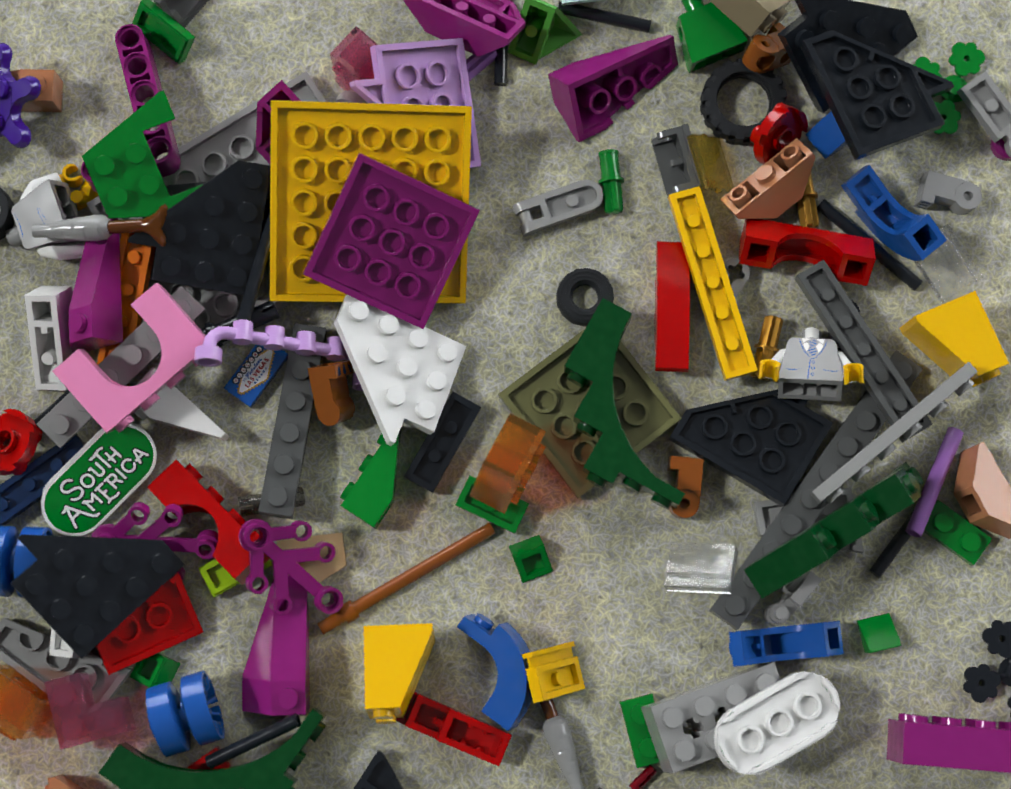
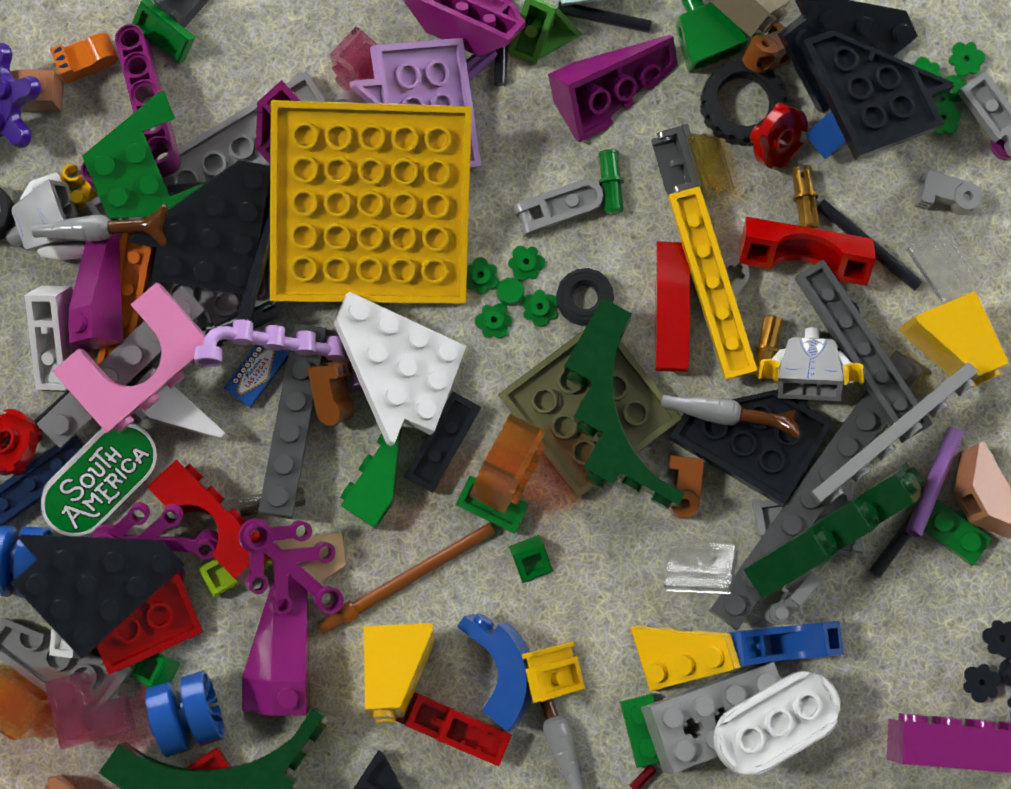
black bar [205,713,301,769] -> none
magenta plate [303,153,480,329] -> none
nougat slope [720,138,815,219] -> none
blue arch [841,165,947,261] -> none
green slope [856,613,902,653] -> none
none -> orange leg [50,33,119,84]
none -> green plant [466,246,557,339]
none -> yellow wing [630,625,741,691]
none -> light grey piece [661,395,800,438]

